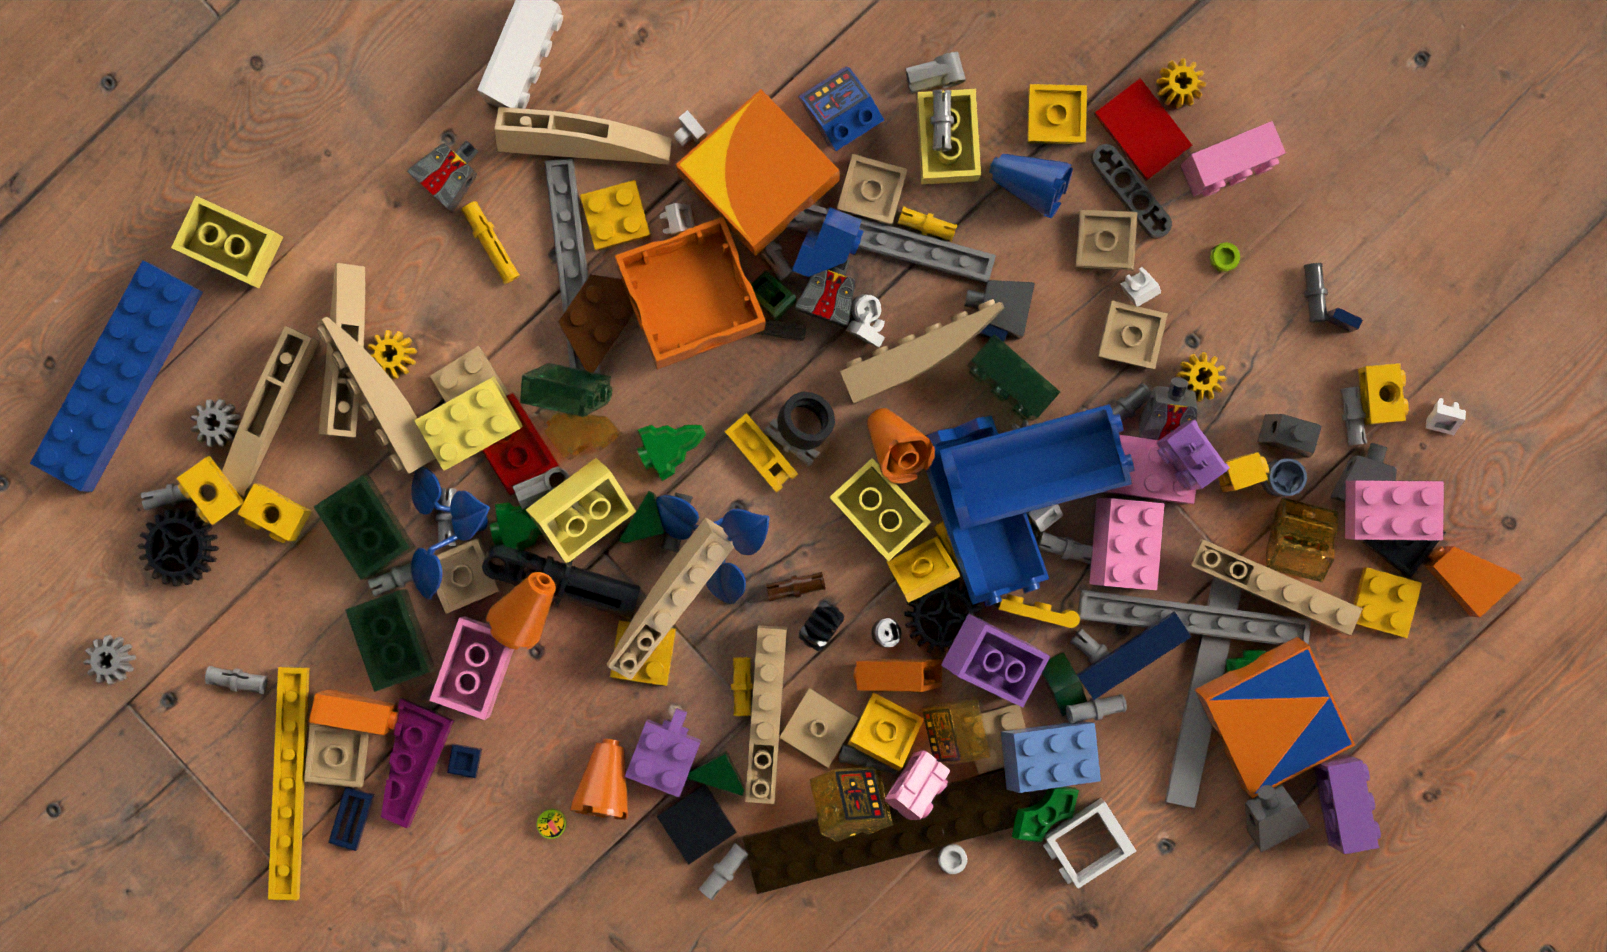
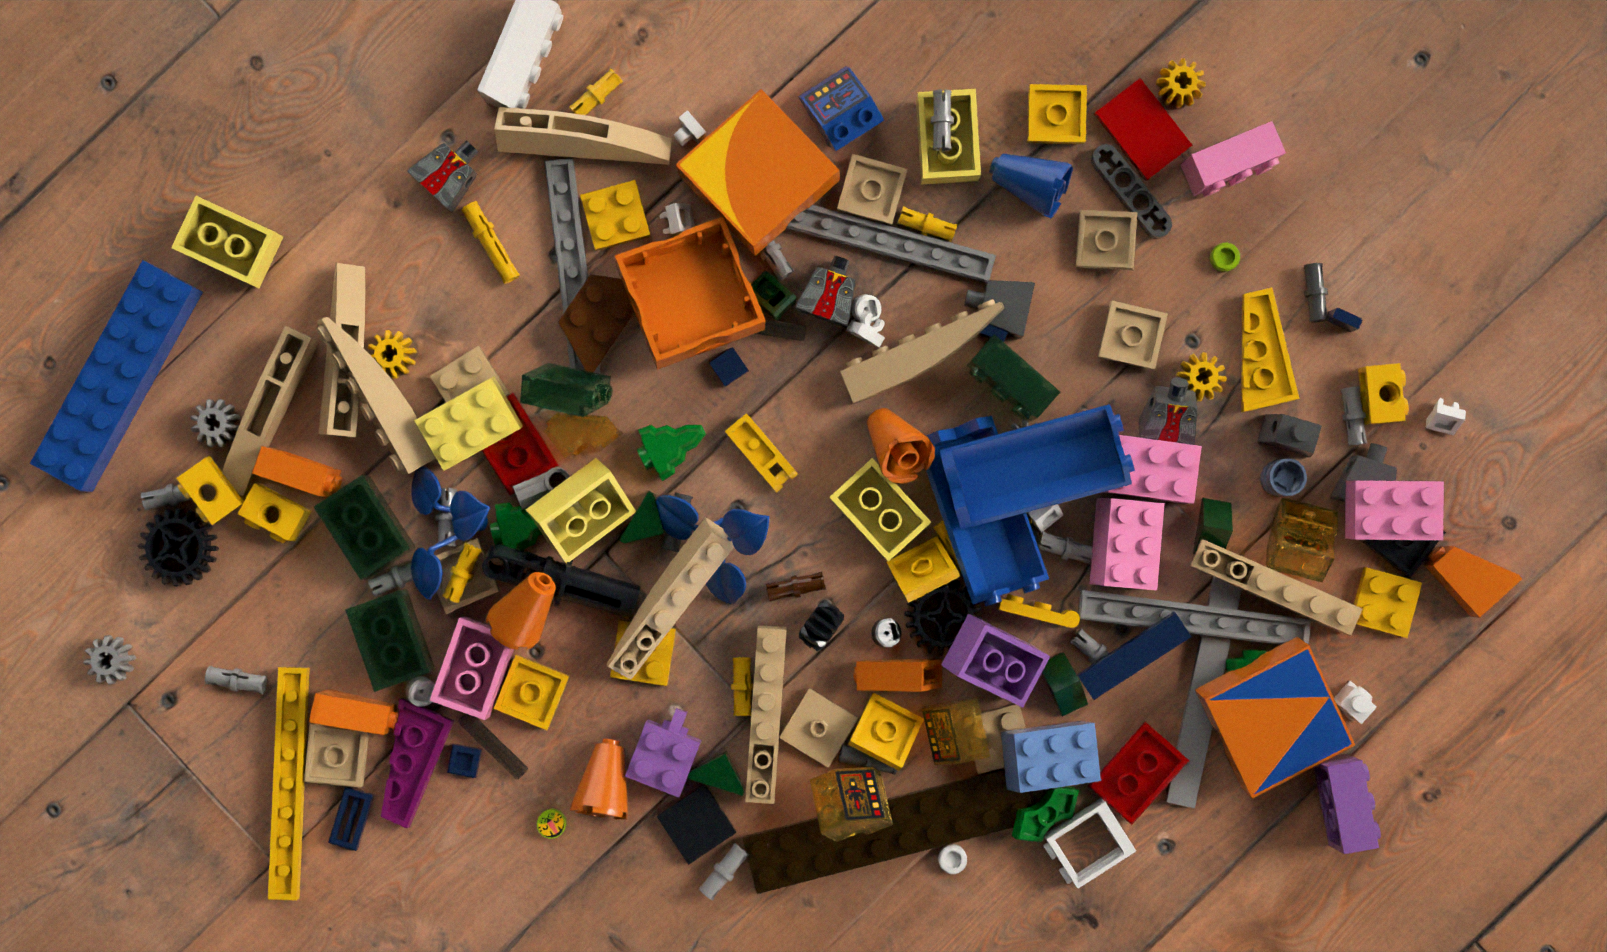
light grey pin [763,418,820,467] -> none
black tyre [777,392,835,450] -> none
blue piece [792,207,864,277] -> none
bright pink brick [885,750,950,820] -> none
light grey piece [905,52,966,94] -> none
light grey pin [1066,694,1127,724] -> none
dark grey pin [1112,383,1152,422] -> none
white tile [1120,267,1161,307] -> none
medium lavender hinge [1157,420,1230,490] -> none
yellow brick [1218,452,1269,492] -> none
dark grey torso [1245,785,1310,852] -> none
none -> orange window [252,446,343,497]
none -> white tile [406,676,435,707]
none -> yellow pin [442,543,482,603]
none -> clear smoke axle [458,713,528,779]
none -> yellow plate [494,654,570,730]
none -> yellow pin [569,68,623,115]
none -> dark blue tile [709,347,749,387]
none -> red tile [1088,721,1190,825]
none -> dark green slope [1193,498,1233,554]
none -> yellow wing [1241,287,1300,413]
none -> white brick [1334,681,1376,724]

